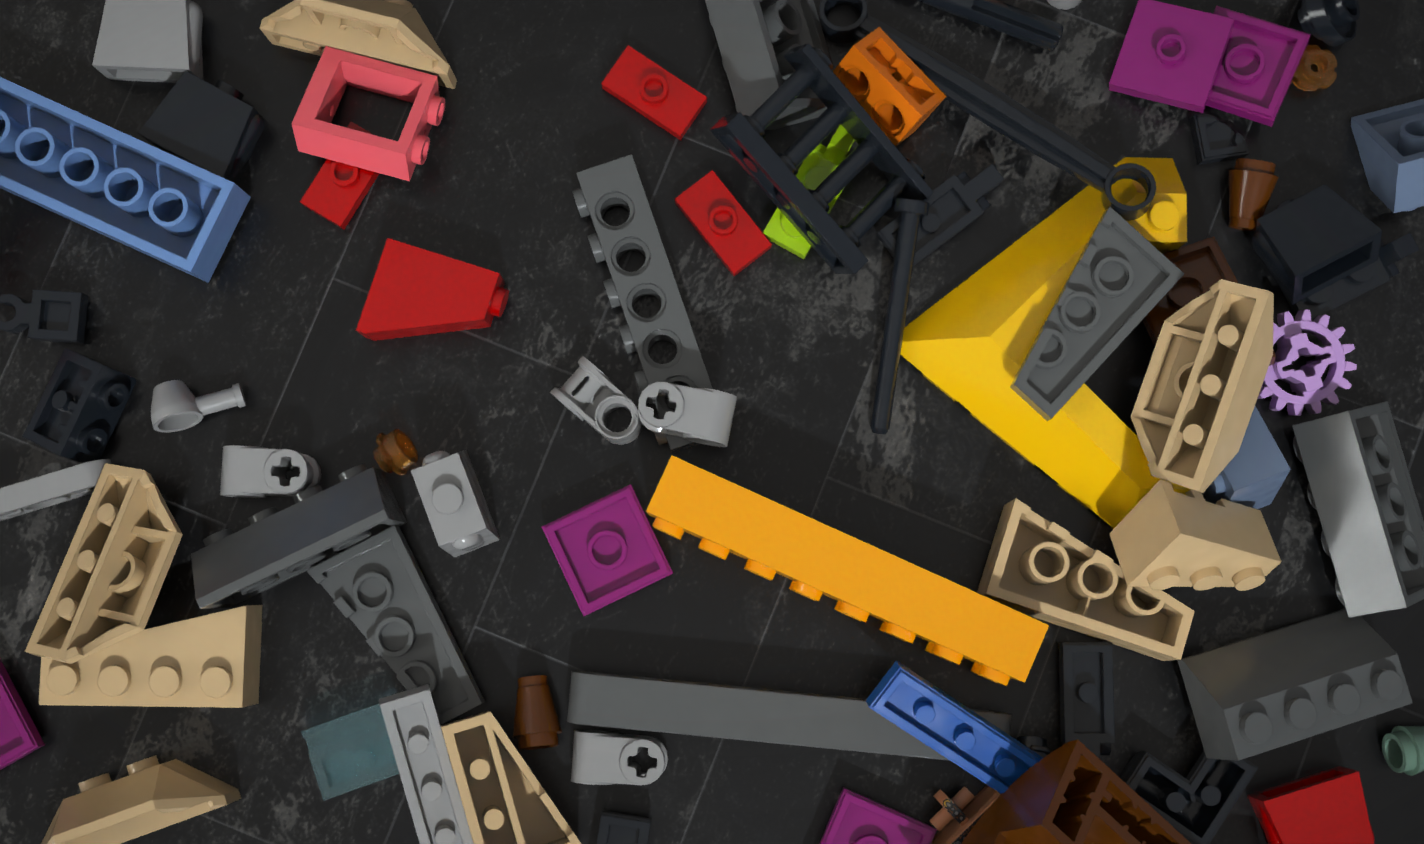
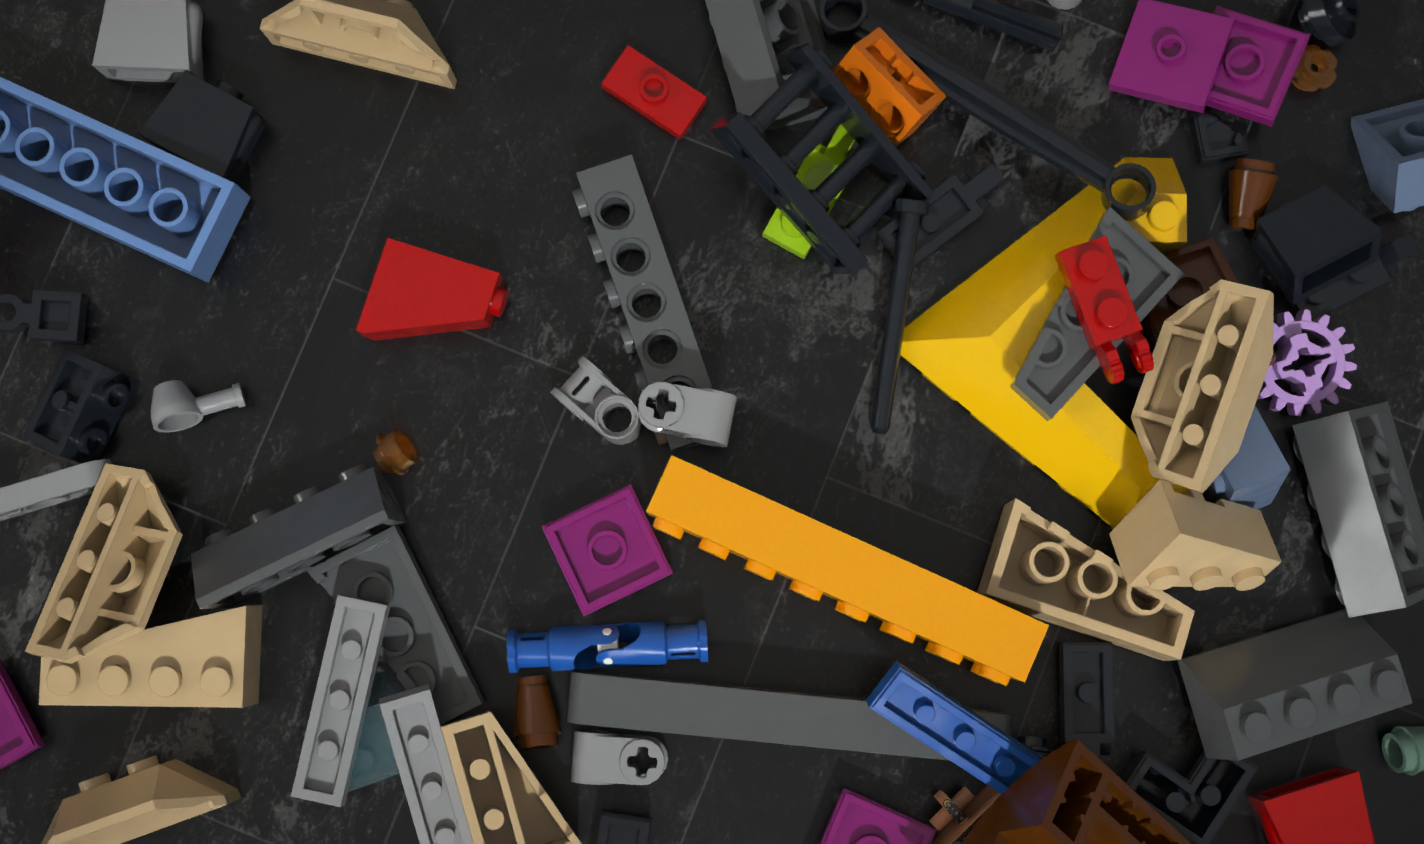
light grey piece [220,445,321,498] -> none
coral window [291,46,445,181] -> none
red plate [300,122,380,230] -> none
light grey torso [411,450,500,557] -> none
red plate [675,170,772,277] -> none
none -> light grey plate [291,595,391,807]
none -> blue piece [506,619,709,673]
none -> red hinge [1055,235,1154,384]

